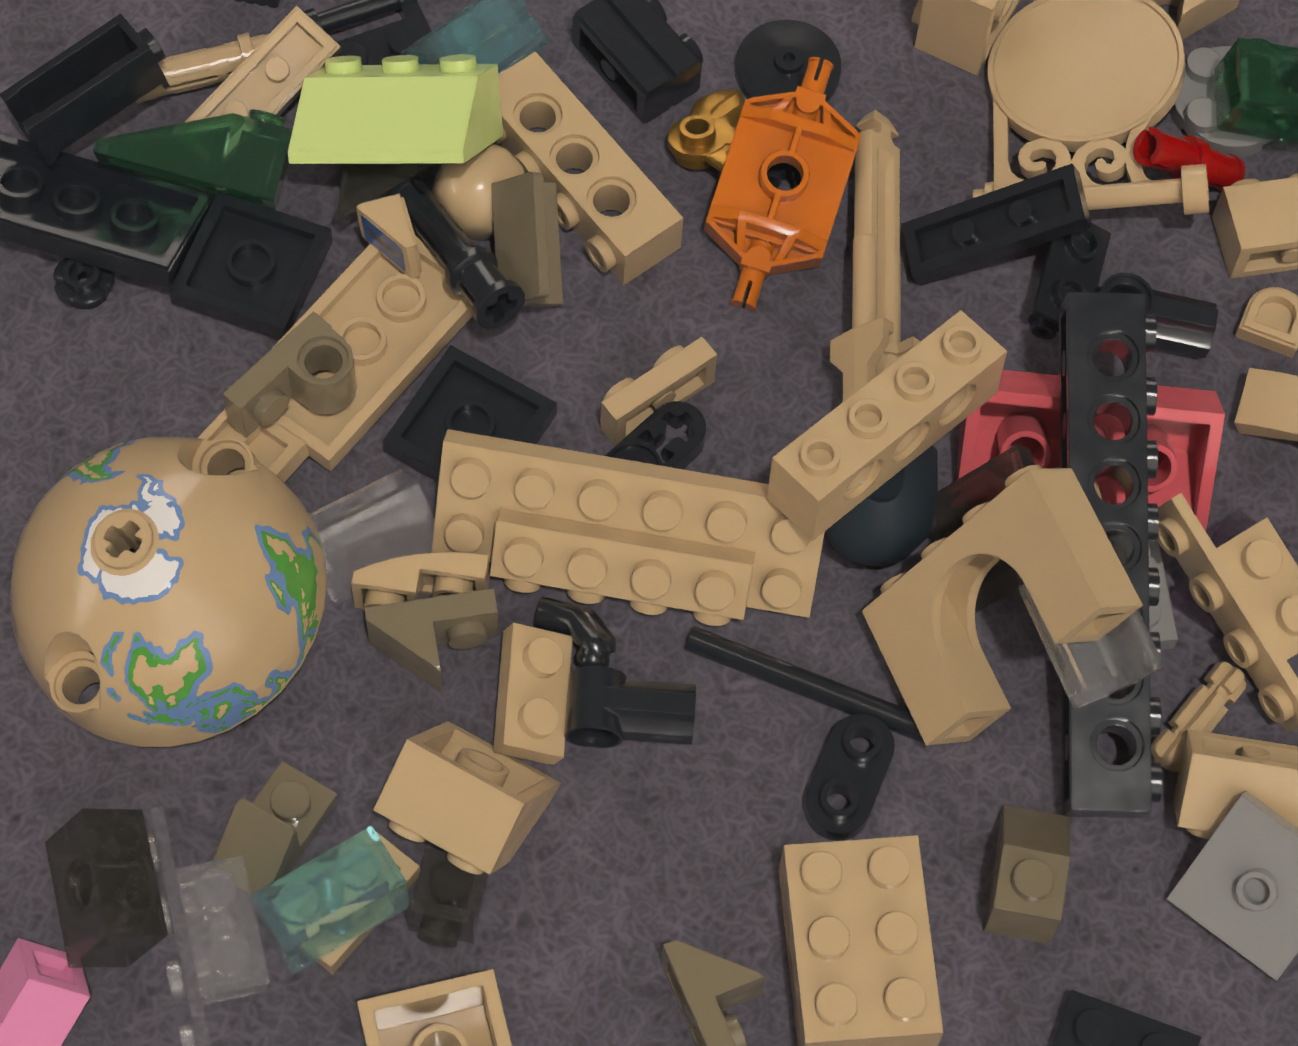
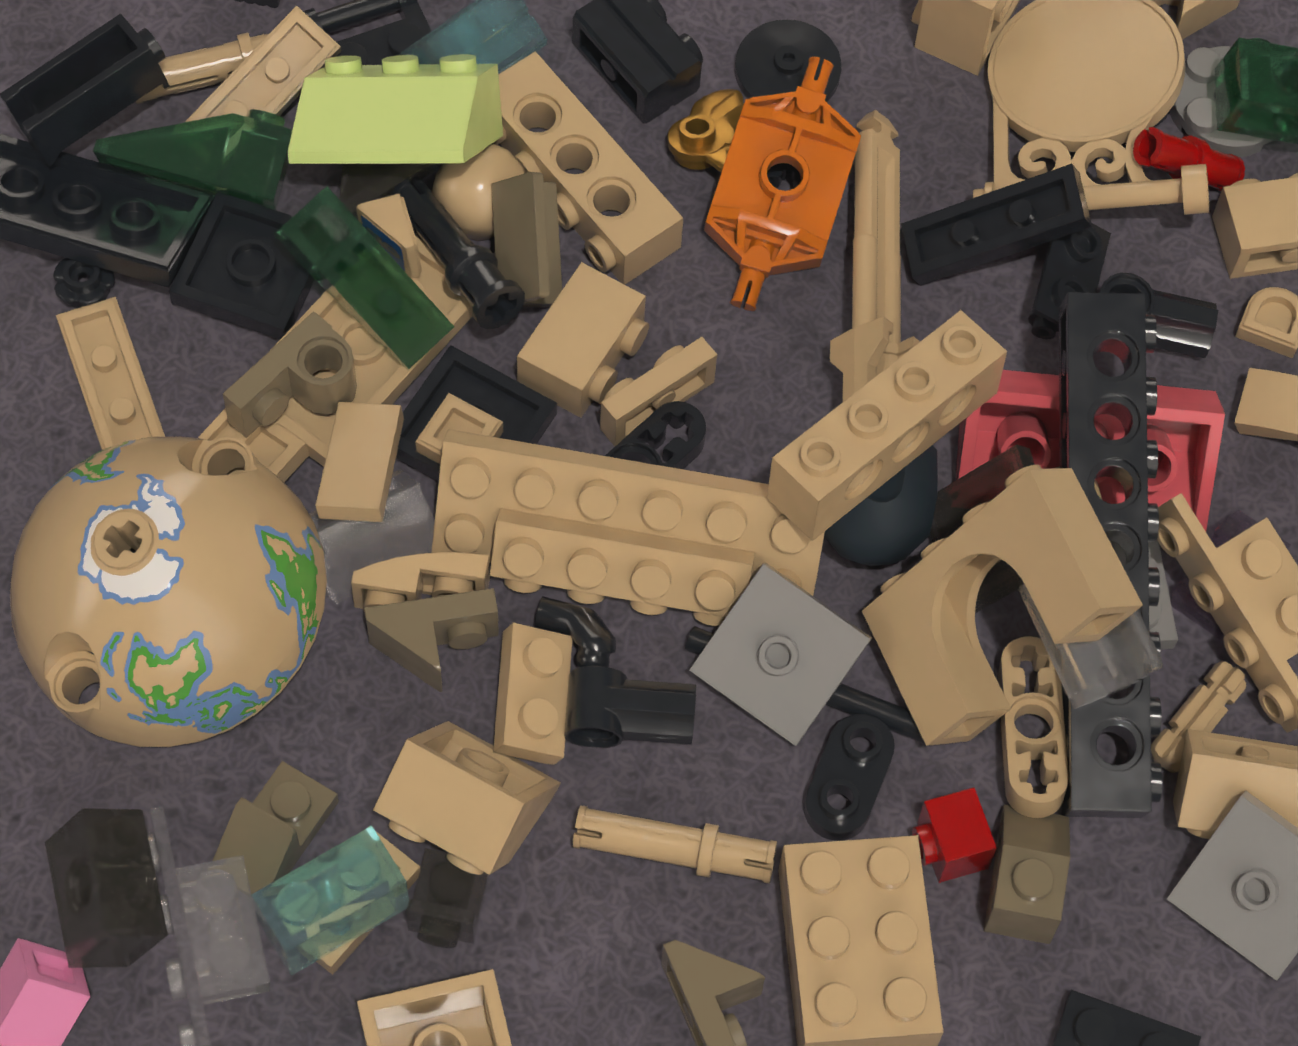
none -> tan tile [56,297,165,450]
none -> clear green slope [273,186,454,369]
none -> tan tile [315,402,404,522]
none -> tan tile [415,393,503,465]
none -> tan brick [517,262,649,418]
none -> tan pin [573,805,777,884]
none -> light grey plate [689,563,872,746]
none -> red plate [912,787,997,883]
none -> tan beam [998,636,1069,818]

